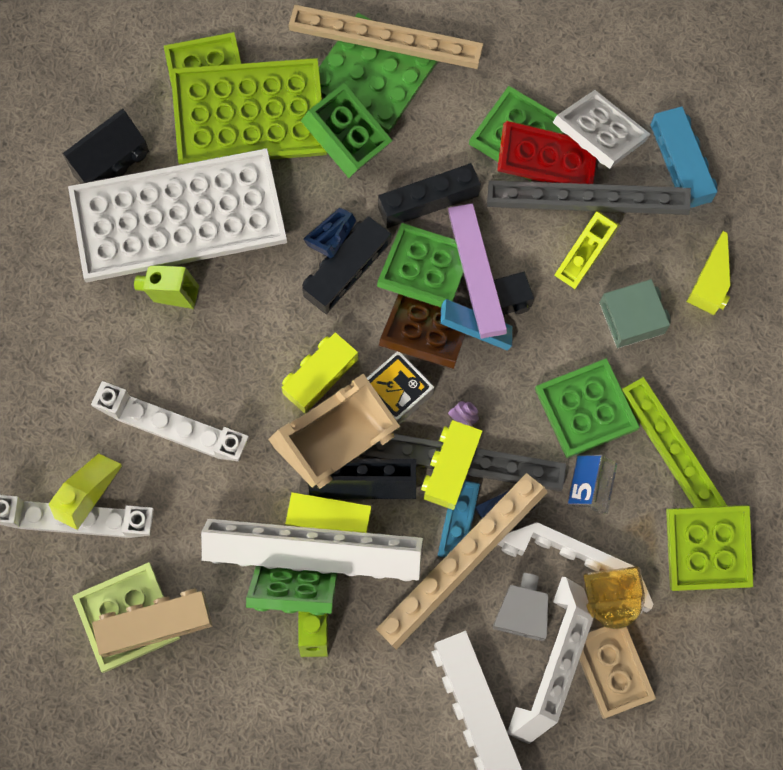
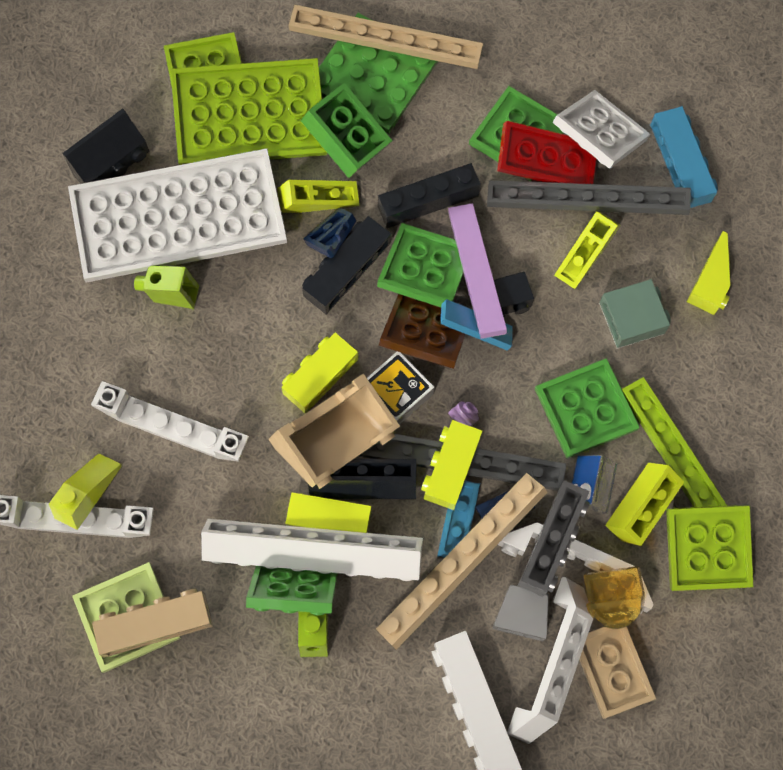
none -> neon yellow slope [277,180,359,213]
none -> flat silver brick [518,480,590,597]
none -> neon yellow brick [605,462,684,546]

